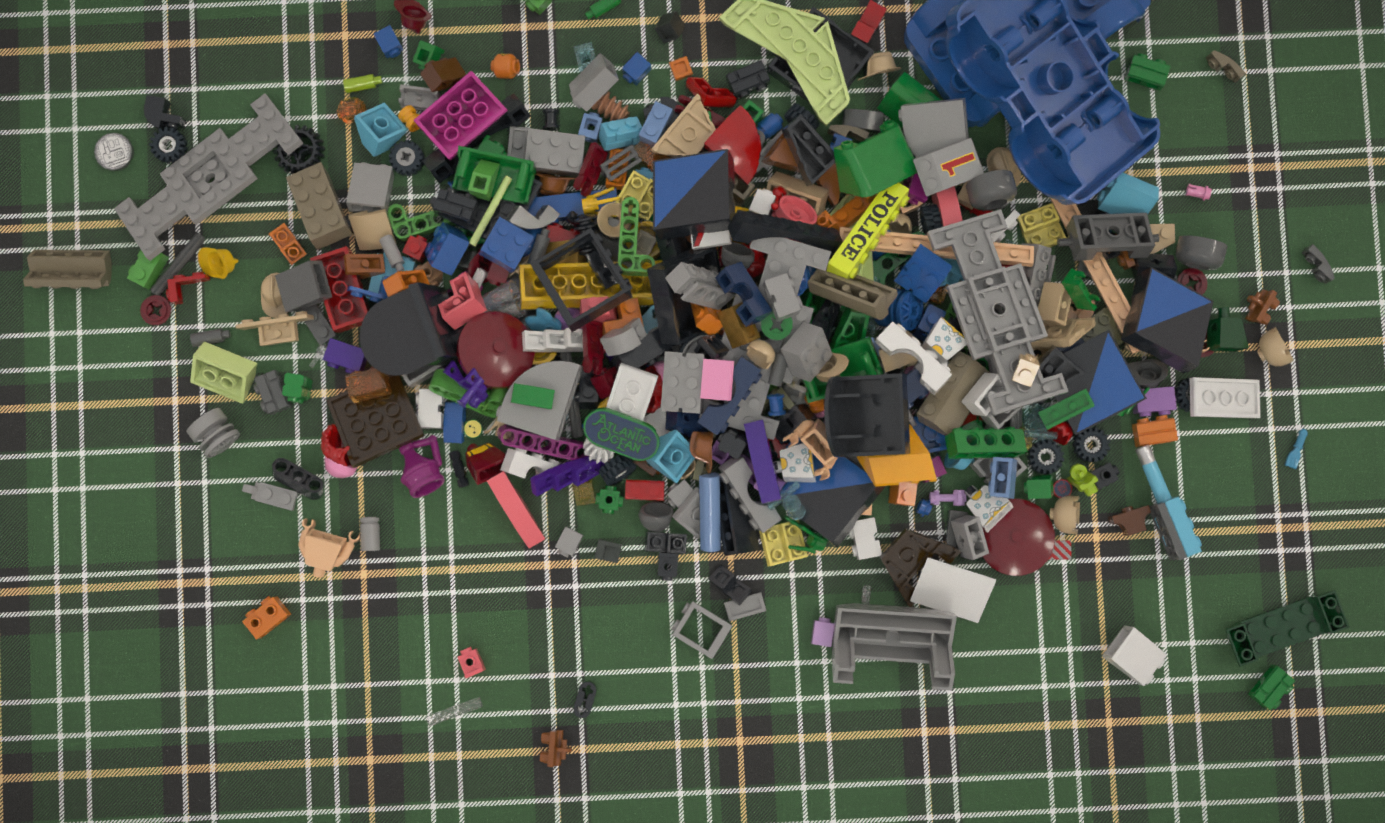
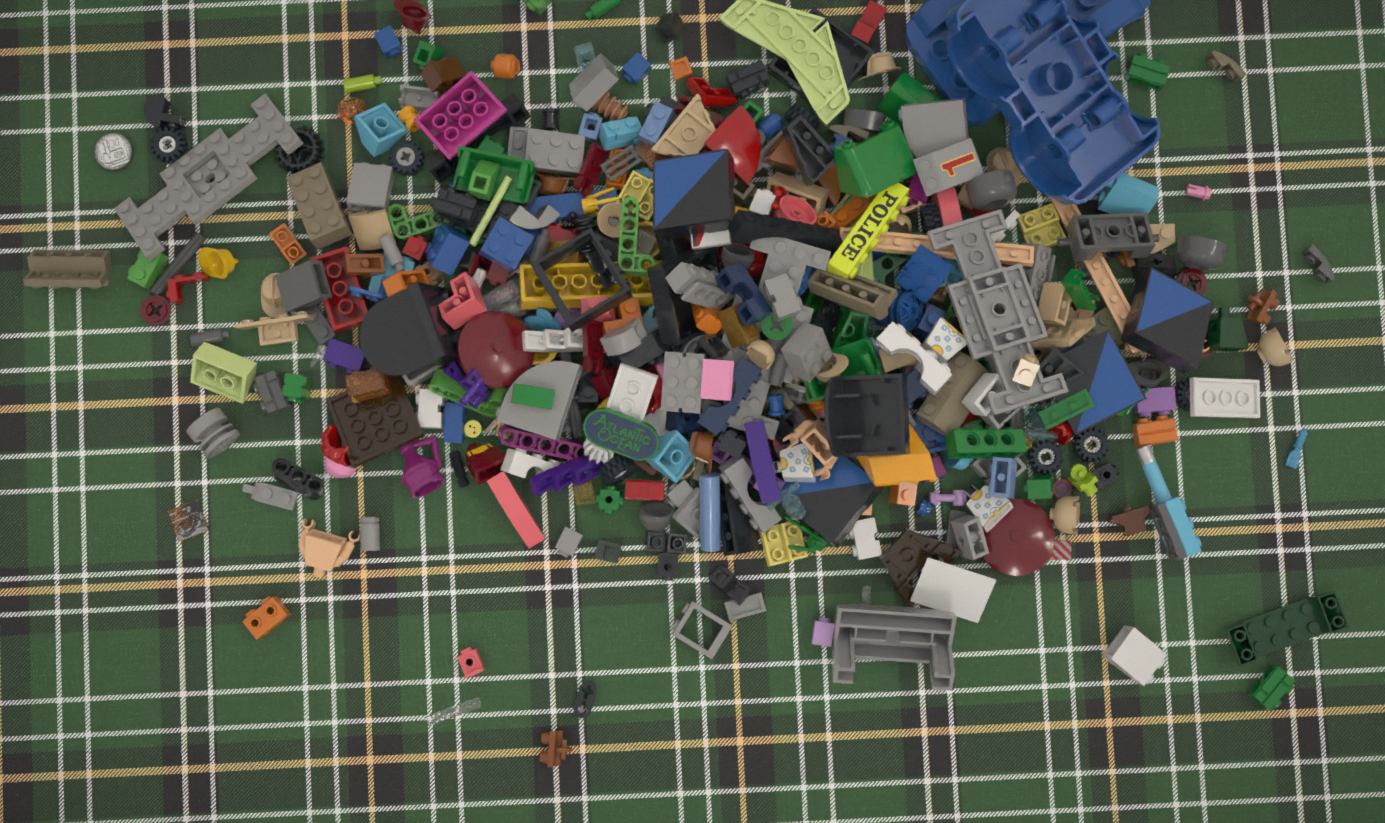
none -> piece [167,499,210,542]

